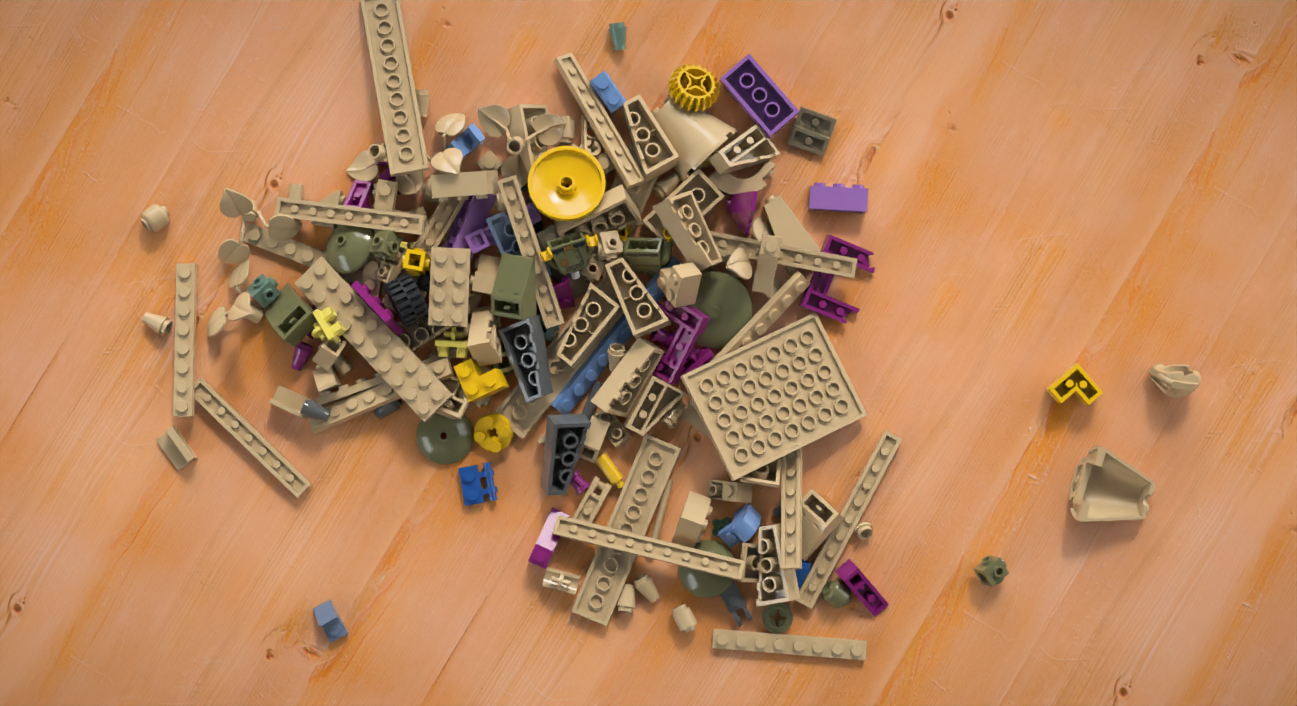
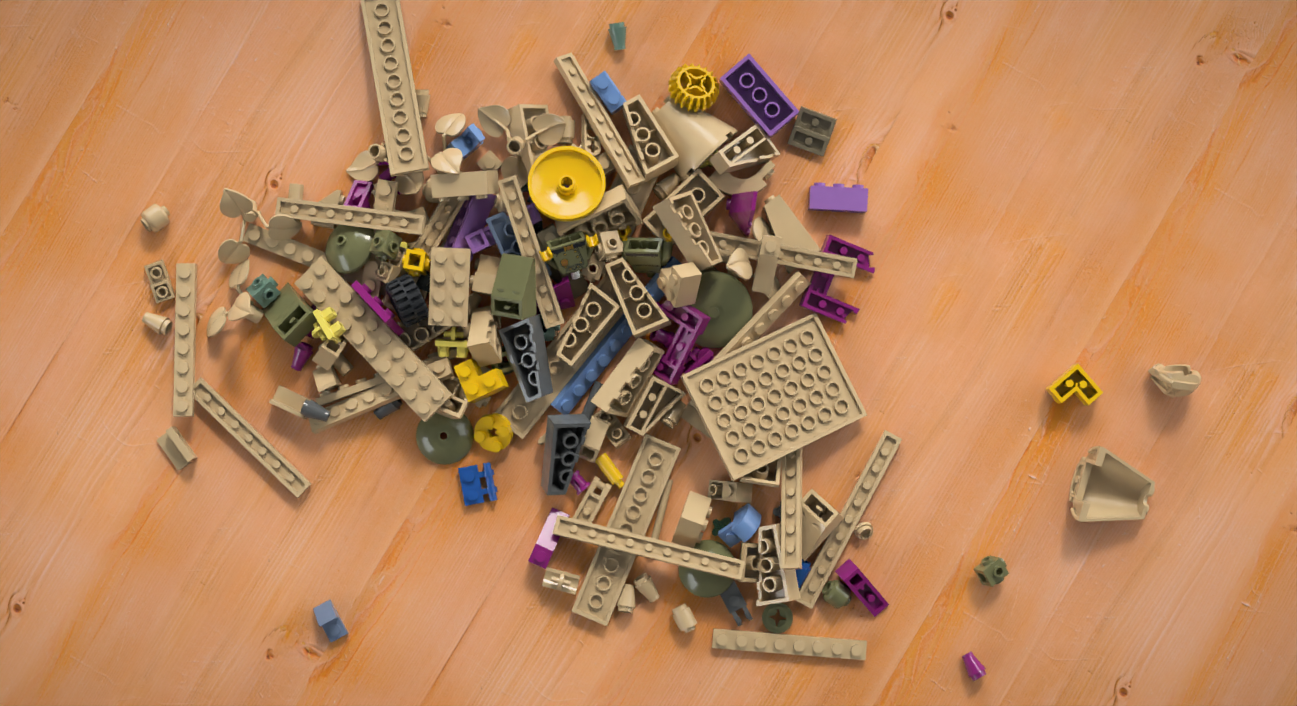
tan cone [607,343,626,372] -> none
none -> tan slope [144,259,175,303]
none -> magenta cone [962,651,986,681]

